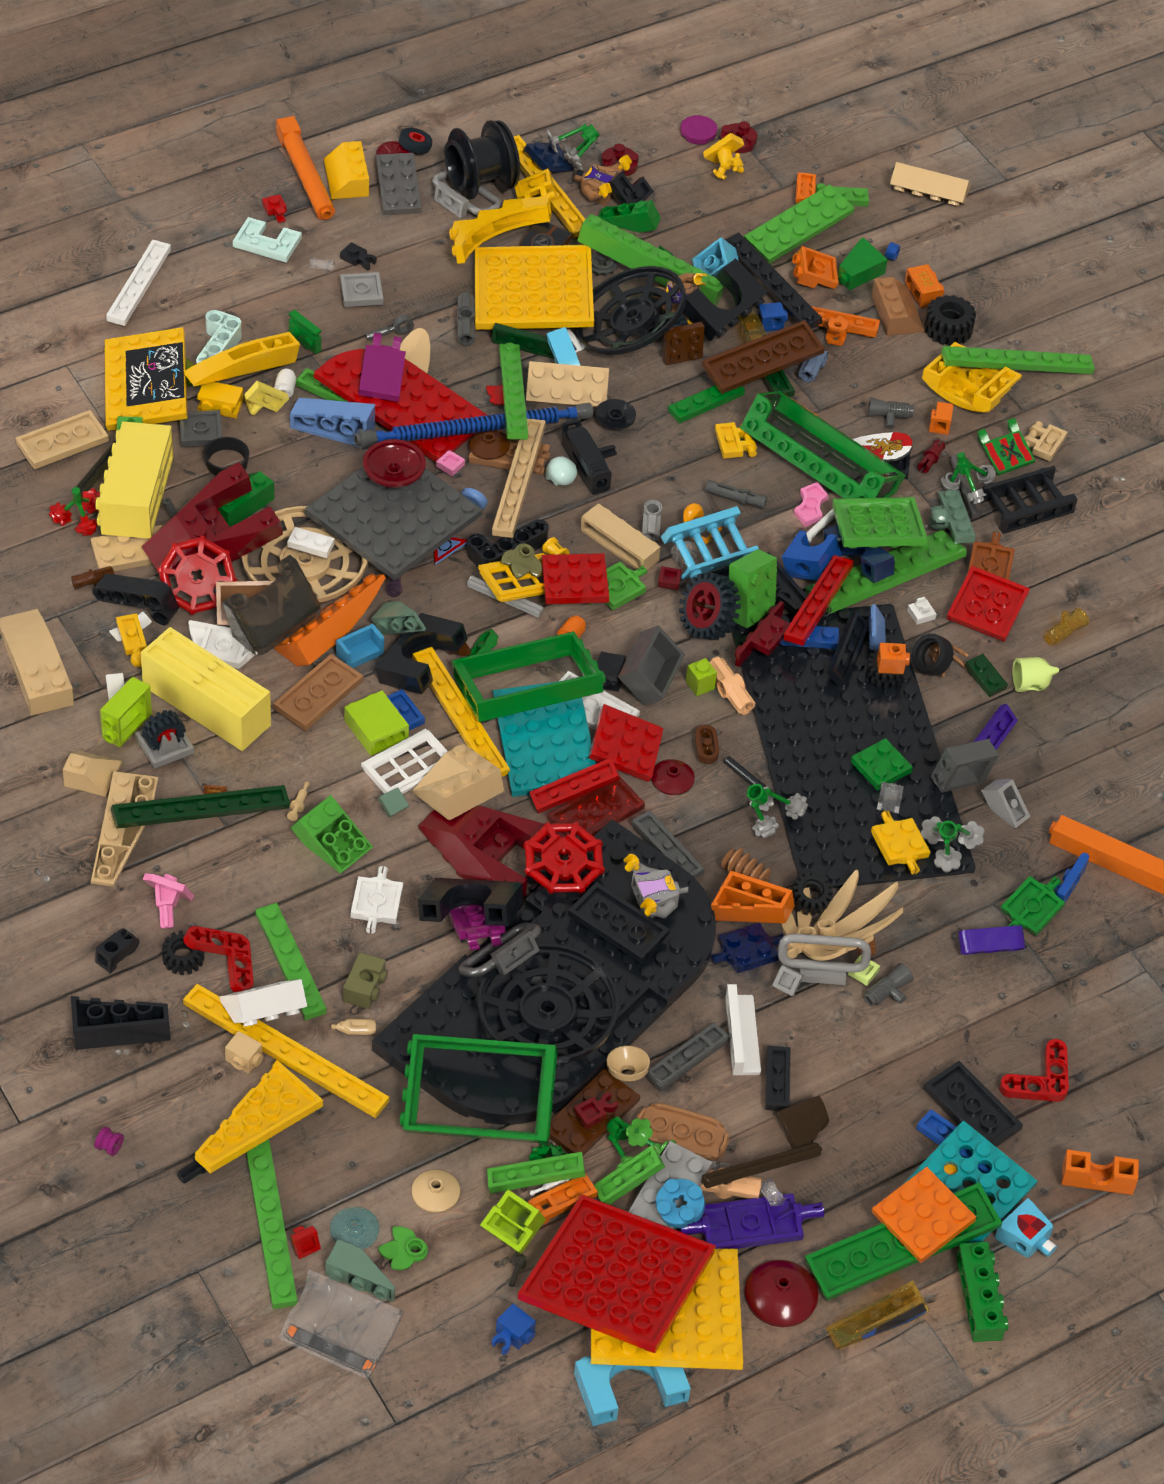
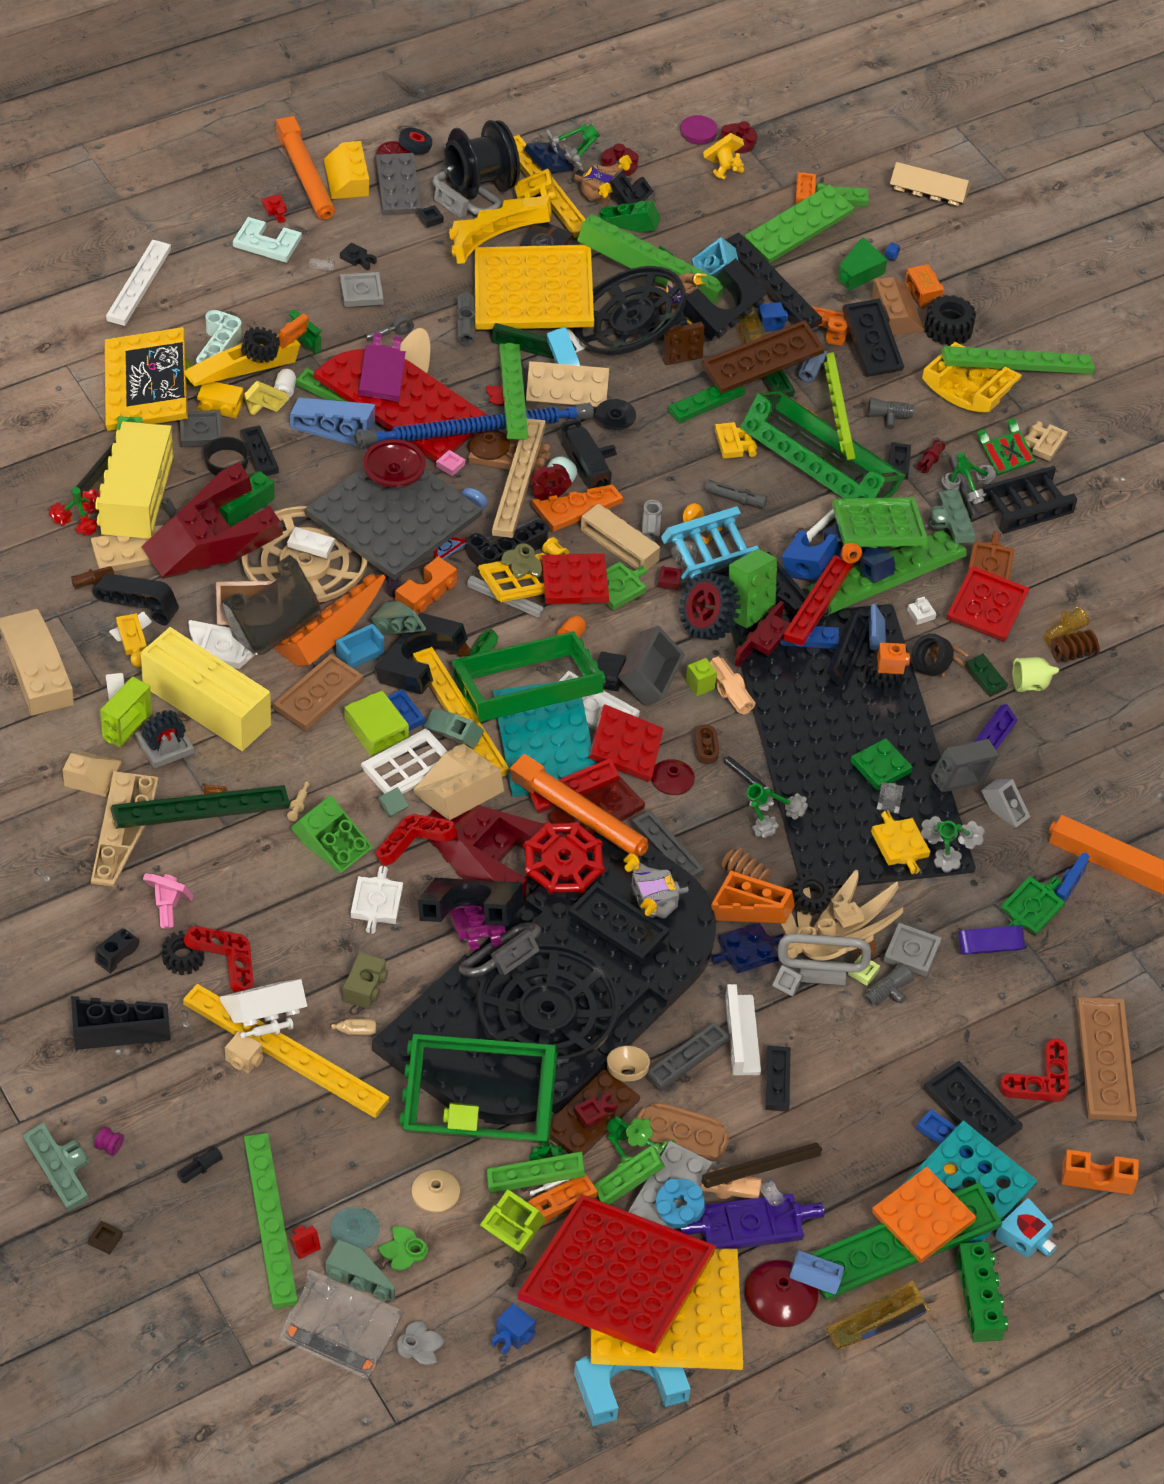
tan plate [16,410,109,470] -> none
plate [157,535,238,615] -> none
yellow wing [195,1060,323,1174] -> none
bright green plate [255,903,327,1020] -> none
dark grey gear [591,252,618,276] -> none
dark brown slope [777,1095,829,1149] -> none
orange plate [792,246,839,289] -> none
bright pink tile [794,482,829,527] -> none
shield [853,432,913,462] -> none
orange brick [929,402,953,435] -> none
none -> sand green plate [22,1123,90,1212]
none -> dark brown plate [88,1221,123,1255]
none -> black plate [240,425,279,476]
none -> white piece [240,1018,293,1038]
none -> black tyre [241,327,280,363]
none -> orange plate [279,313,309,349]
none -> red beam [376,814,458,866]
none -> orange arch [395,556,457,615]
none -> light grey plate [396,1321,445,1365]
none -> black plate [418,205,444,228]
none -> sand green slope [423,708,484,749]
none -> lime brick [443,1102,479,1131]
none -> orange brick [510,754,648,857]
none -> dark red plate [530,464,572,500]
none -> orange wing [531,484,623,532]
none -> medium blue slope [790,1250,844,1294]
none -> lime plate [824,352,855,460]
none -> tan plate [831,895,864,928]
none -> orange plate [841,543,862,563]
none -> black plate [842,299,904,377]
none -> light grey plate [883,923,942,977]
none -> reddish brown piece [1051,629,1100,663]
none -> medium nougat plate [1077,997,1137,1121]

